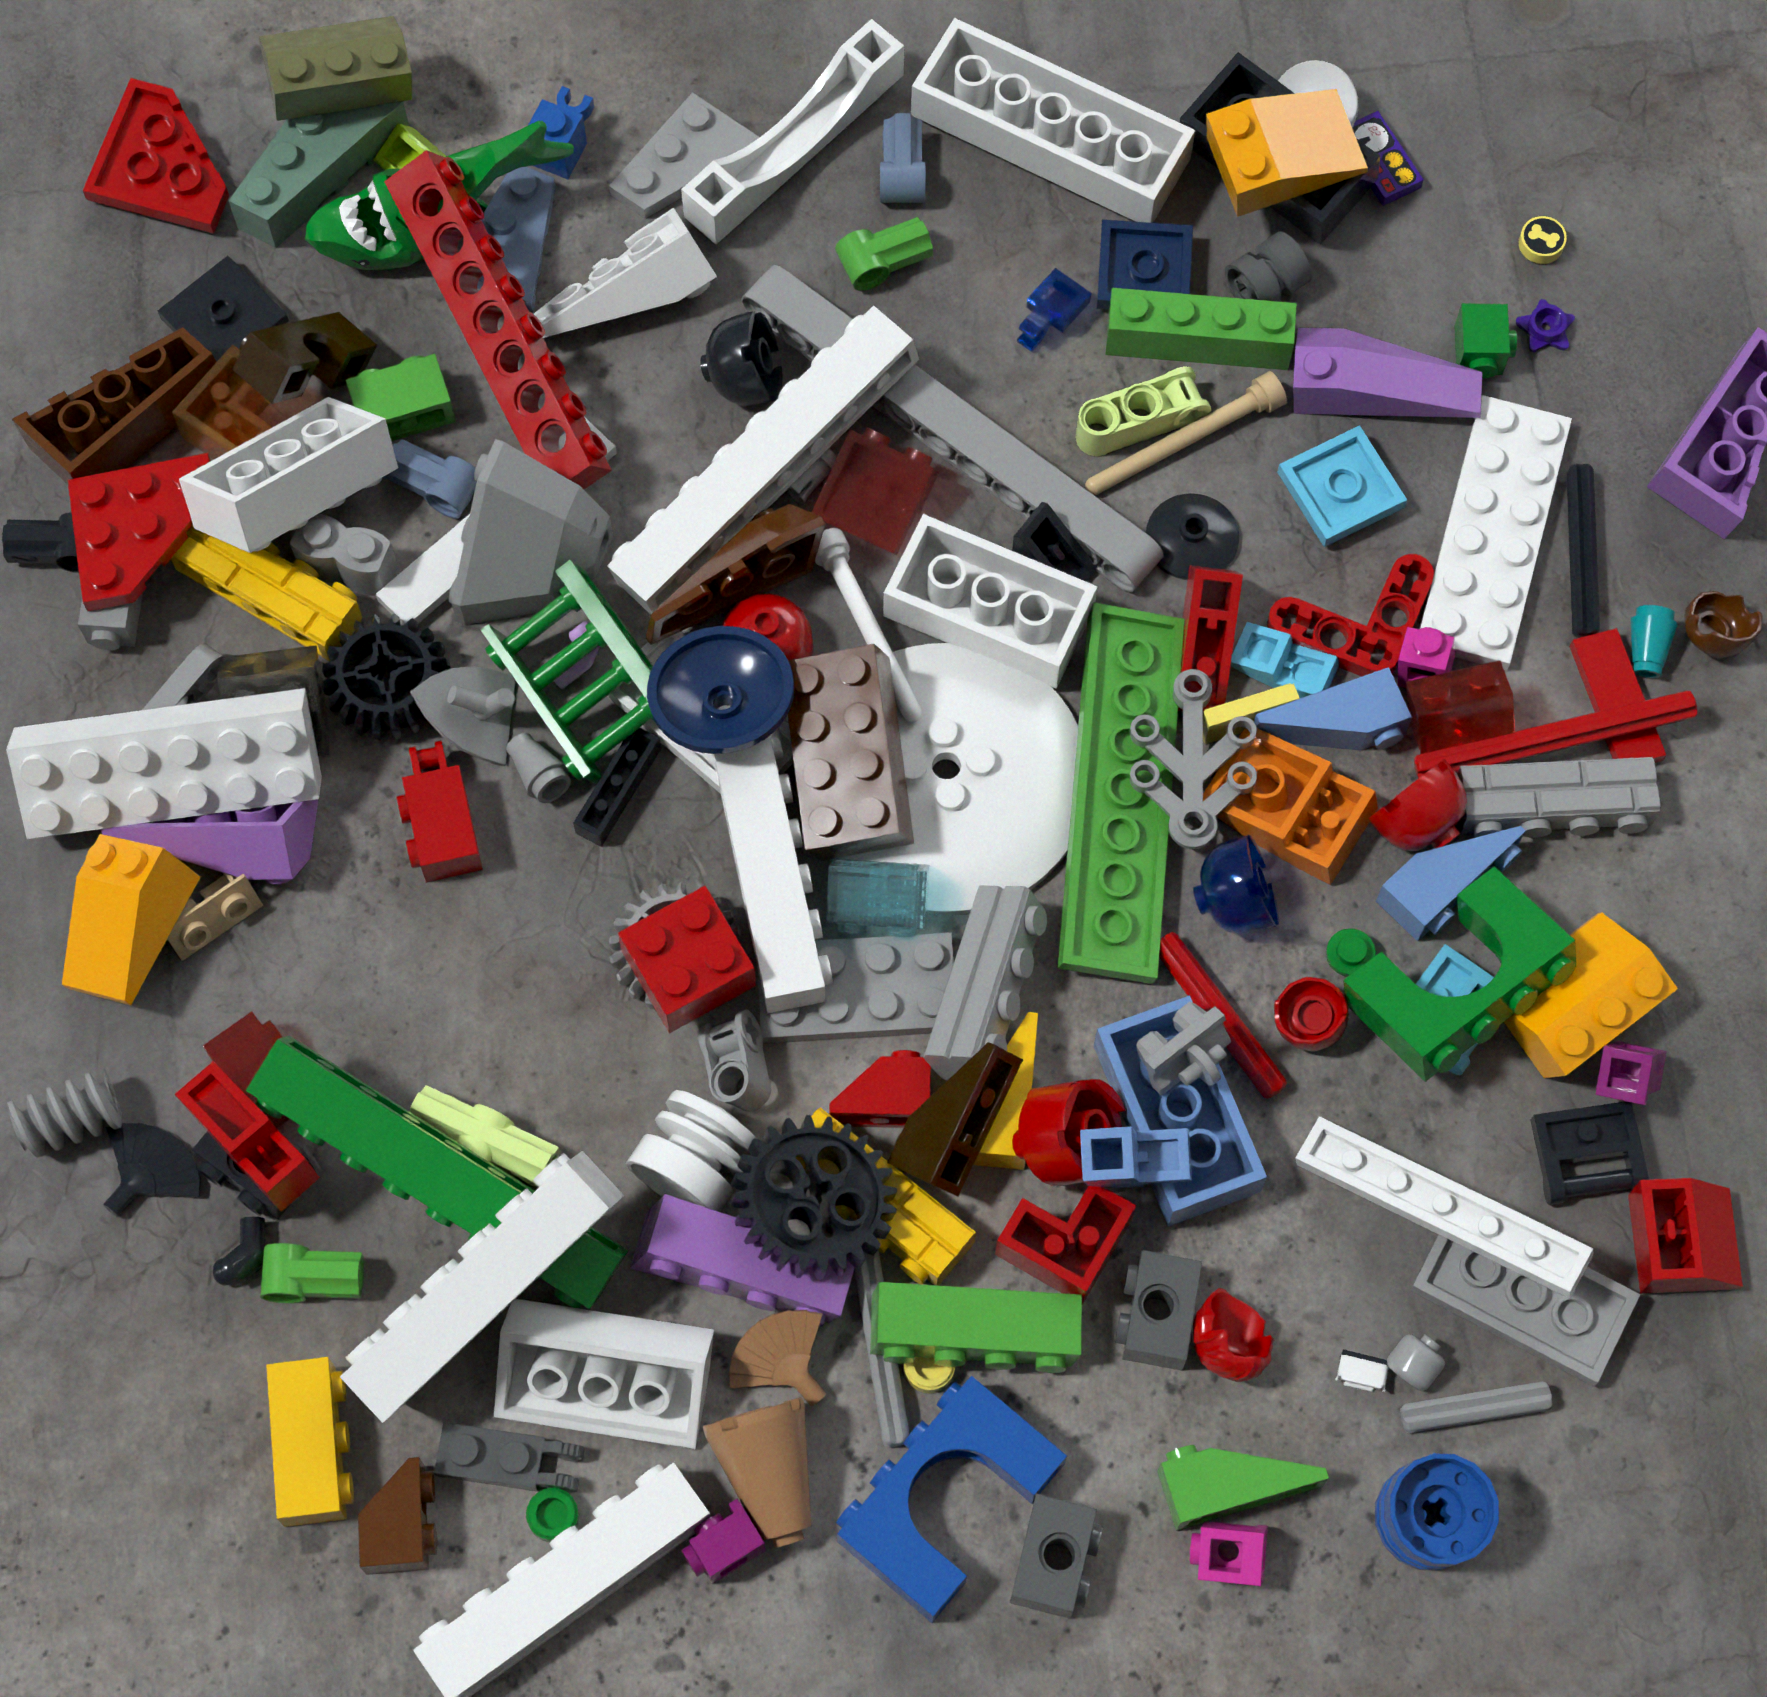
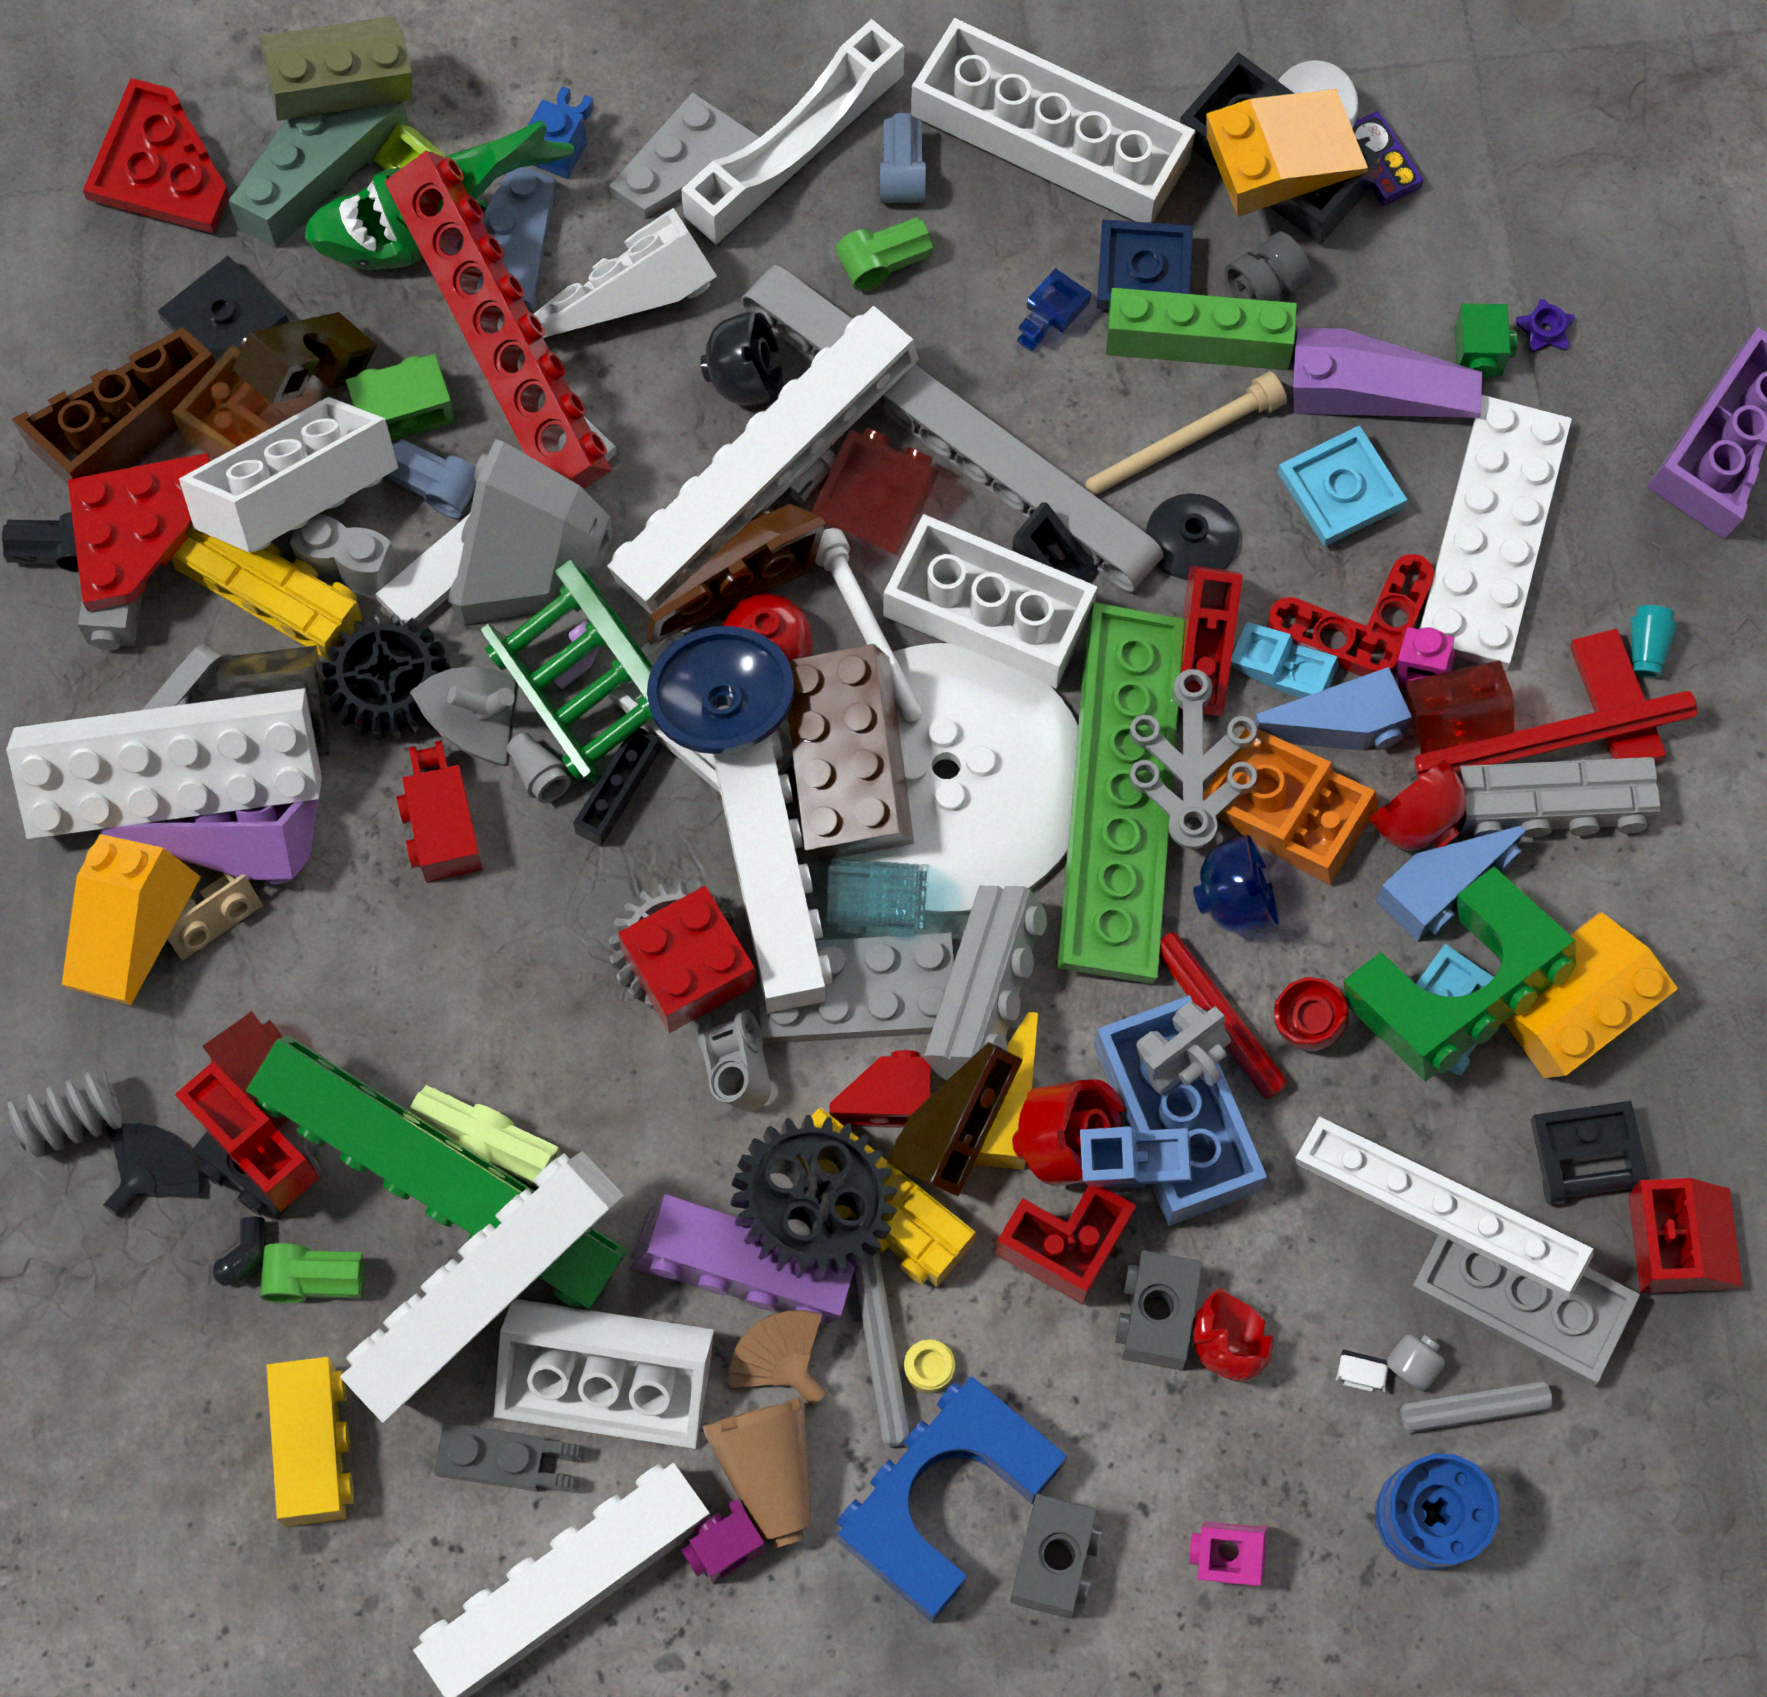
reddish brown slope [358,1457,437,1575] -> none
green tile [526,1488,579,1542] -> none
white wheel [626,1090,757,1212] -> none
bright green brick [870,1282,1082,1373] -> none
yellowish green piece [1076,367,1211,457] -> none
bright green slope [1157,1445,1329,1531] -> none
light yellow tile [1203,683,1300,744] -> none
green plate [1326,928,1376,977] -> none
tile [1519,216,1567,264] -> none
black axle [1567,464,1600,638] -> none
magenta brick [1595,1041,1667,1105] -> none
reddish brown hair [1684,591,1763,658] -> none

